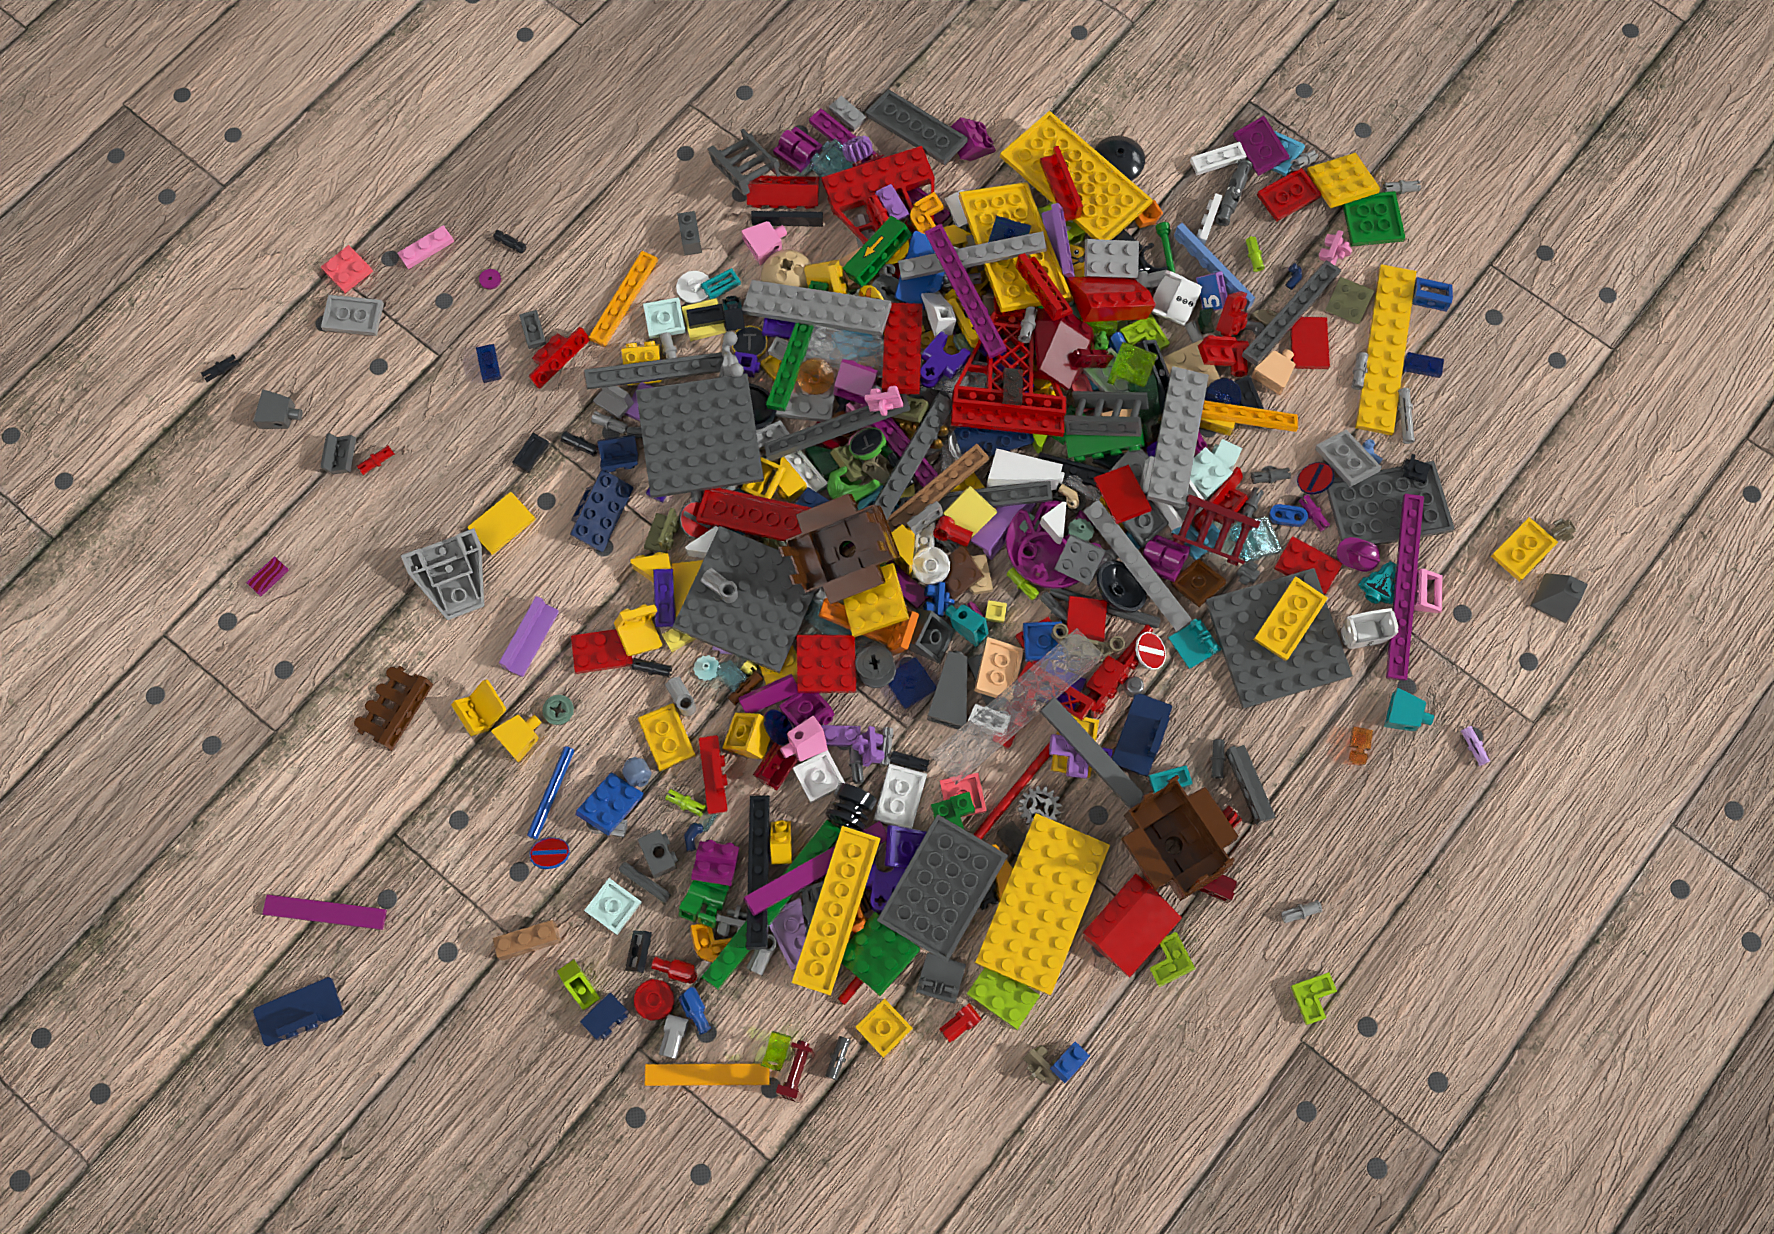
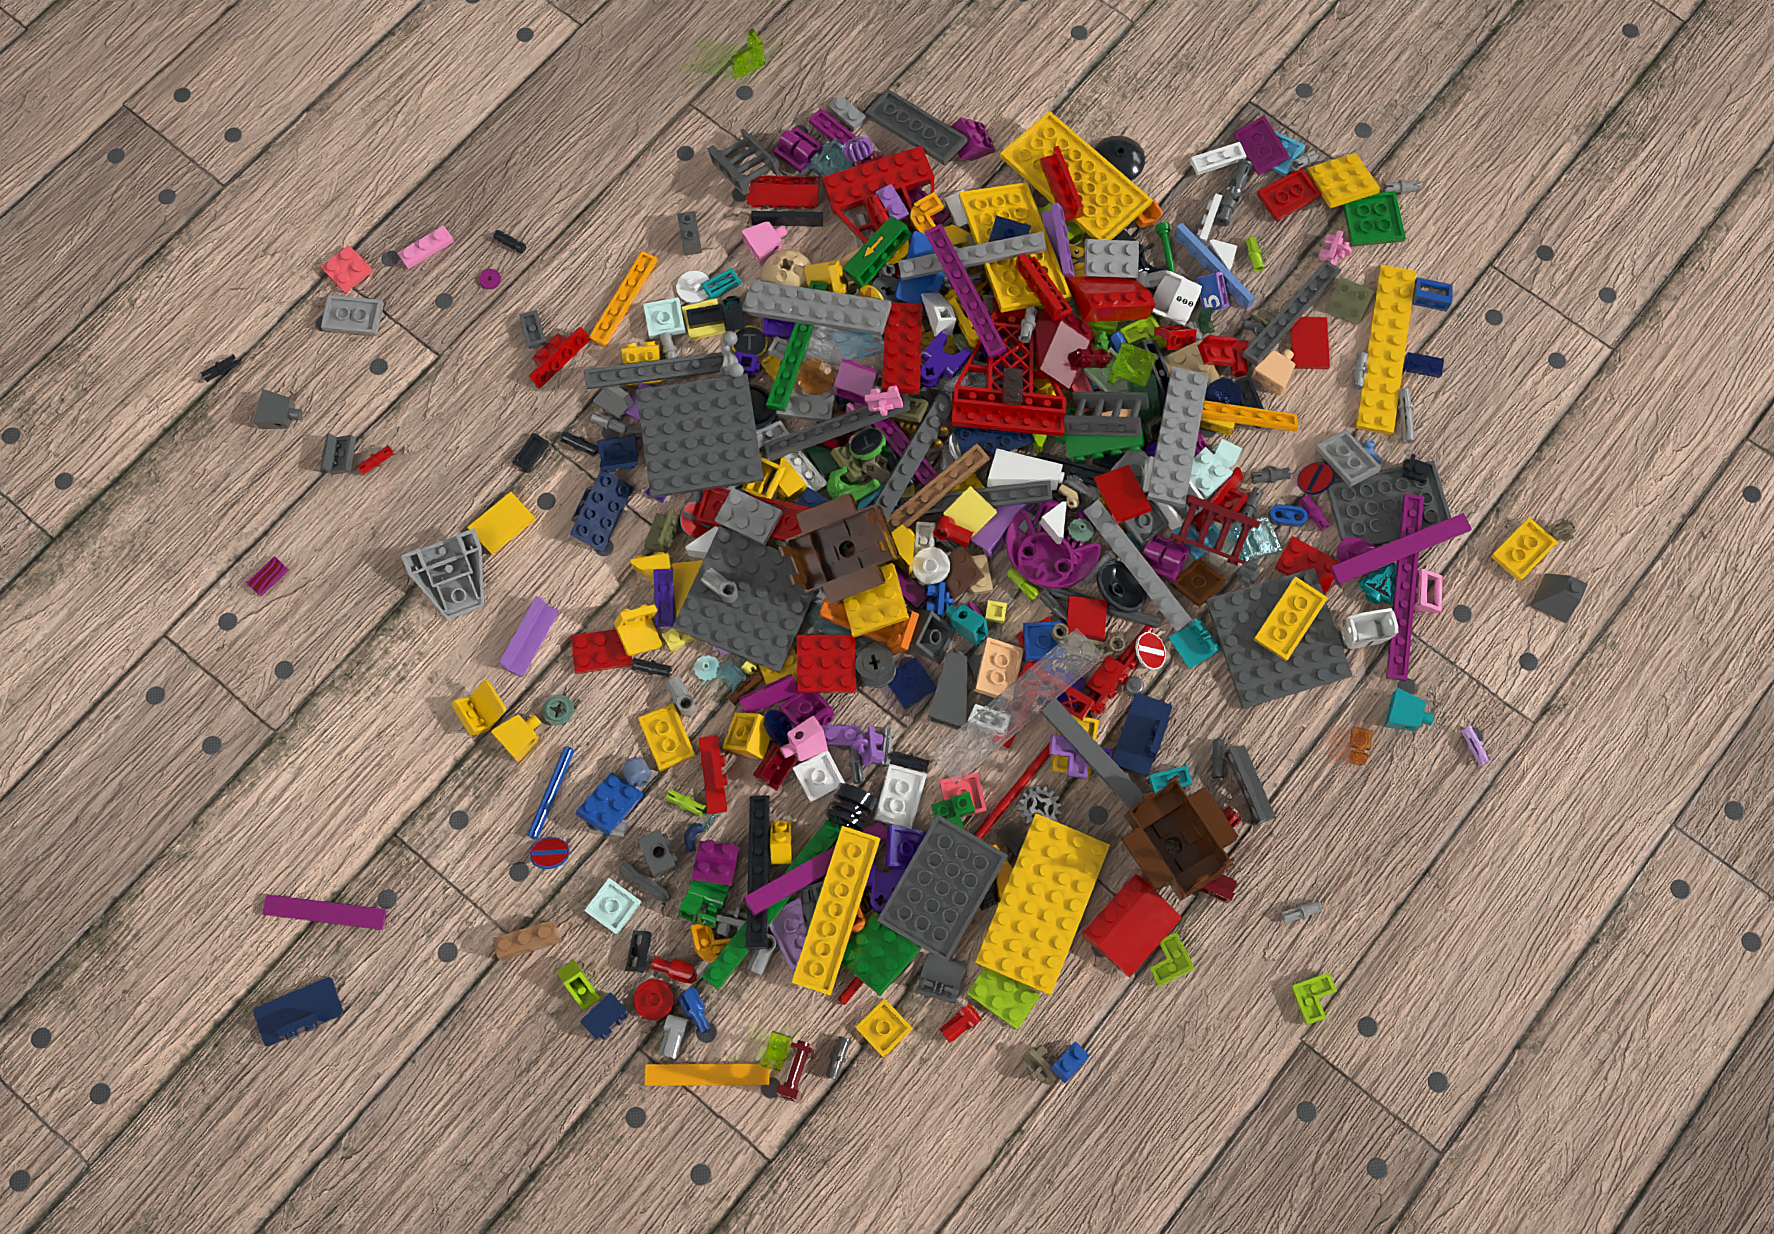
reddish brown fence [354,666,434,751] -> none
clear blue plate [476,344,502,383] -> none
light grey plate [907,501,944,536] -> none
dark grey plate [1055,534,1106,585] -> none
red plate [1216,291,1248,337] -> none
dark blue arm [1285,263,1302,290] -> none
none -> light grey plate [714,488,783,545]
none -> clear neon green bracket [731,28,765,79]
none -> red bracket [1154,325,1197,350]
none -> white slope [1207,239,1237,271]
none -> magenta tile [1330,513,1472,585]

